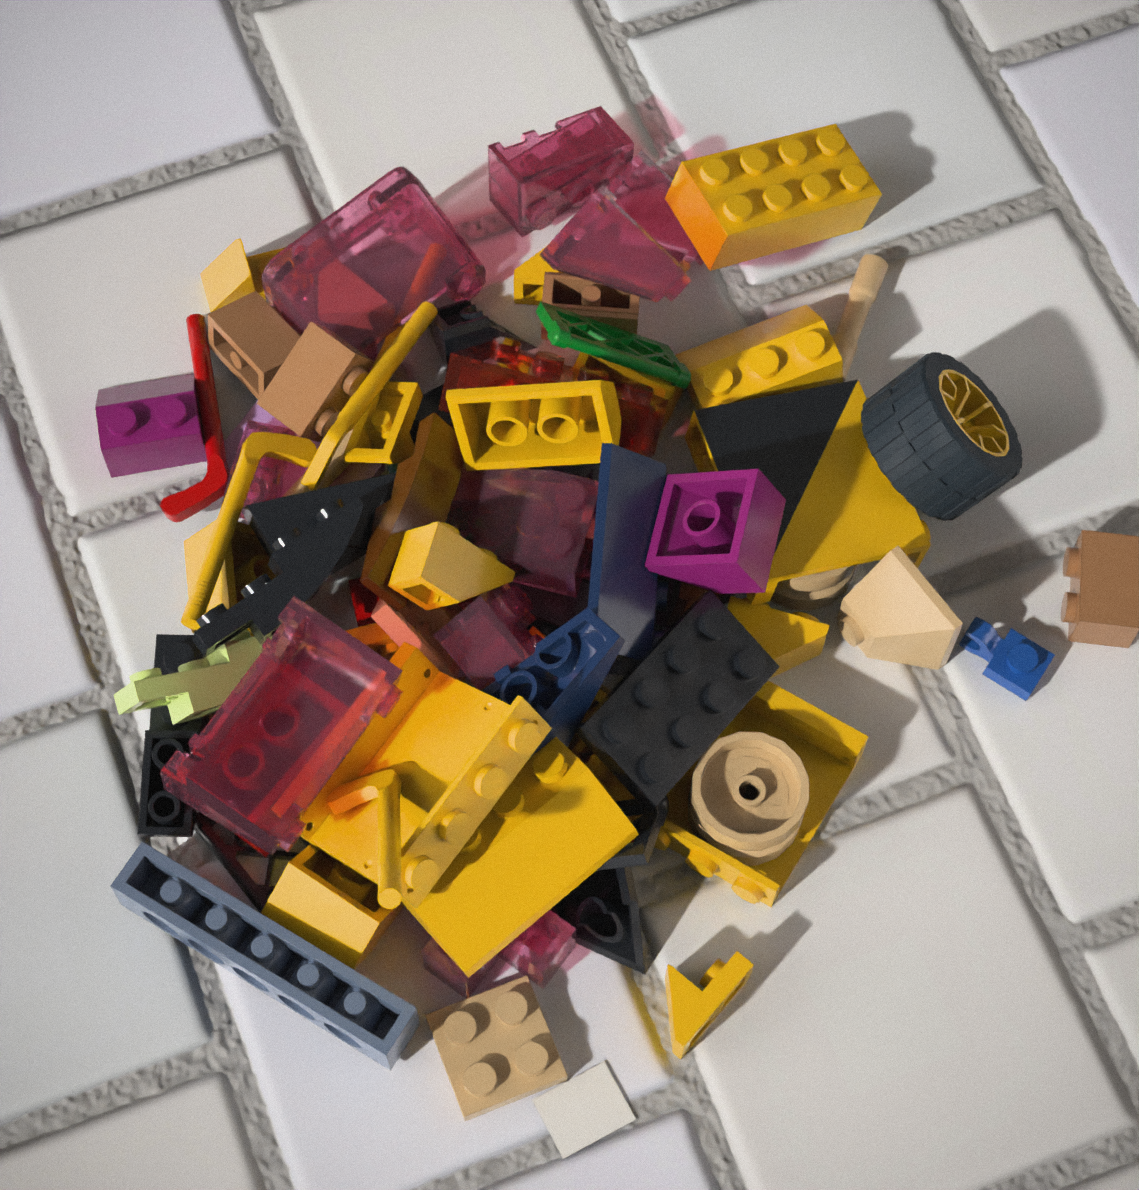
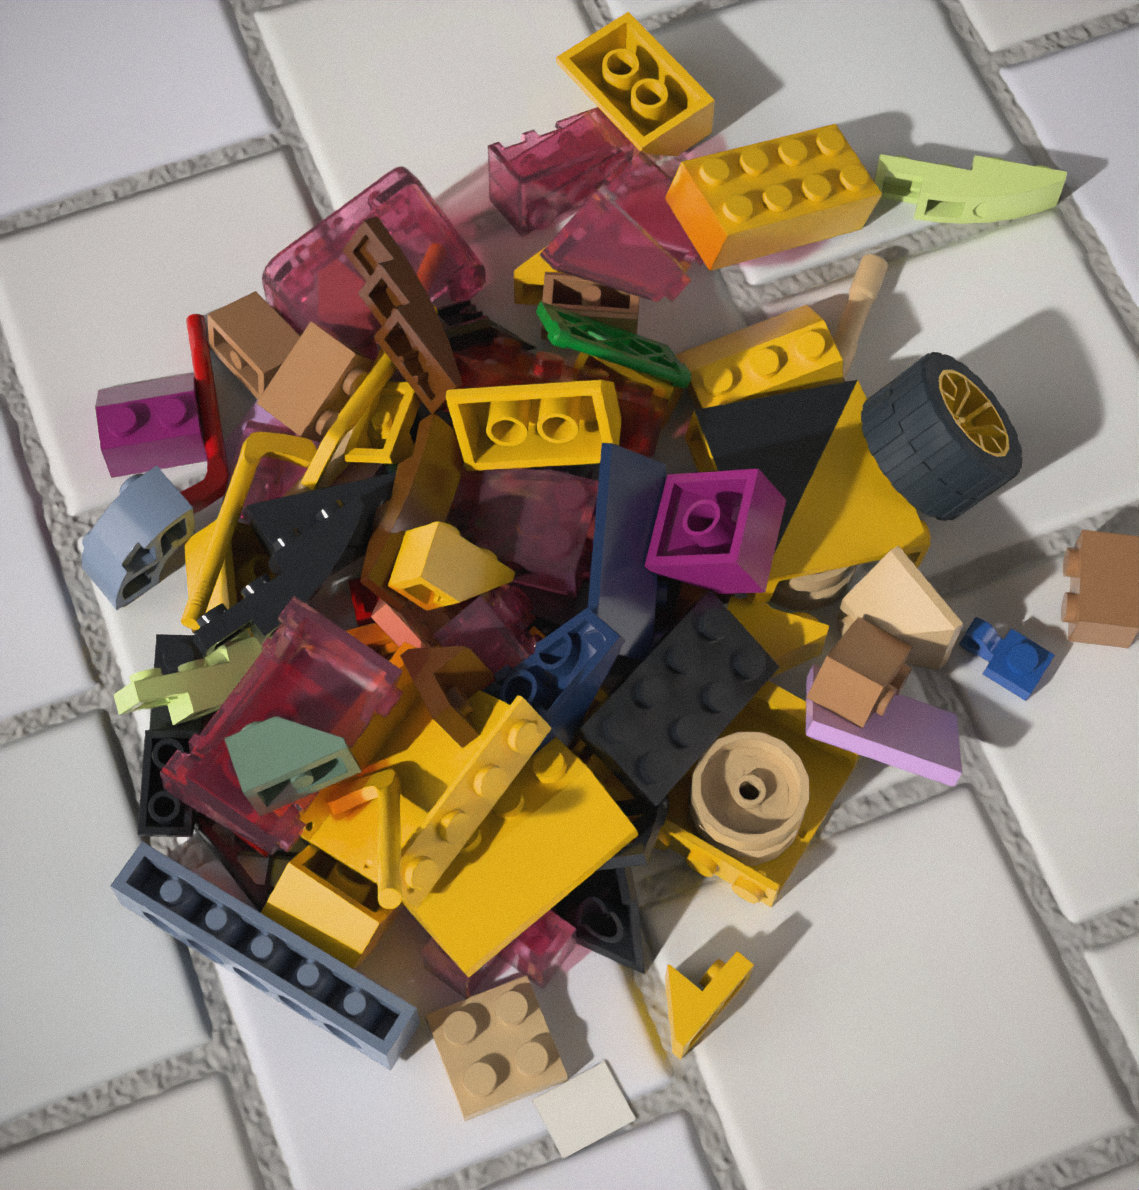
yellow slope [200,238,304,312] -> none
none -> sand blue brick [81,466,196,610]
none -> sand green slope [224,716,362,816]
none -> reddish brown slope [342,216,463,414]
none -> reddish brown slope [400,646,494,749]
none -> yellow slope [556,12,715,156]
none -> medium nougat brick [806,617,913,729]
none -> lavender tile [806,664,962,787]
none -> yellowish green slope [874,154,1067,224]

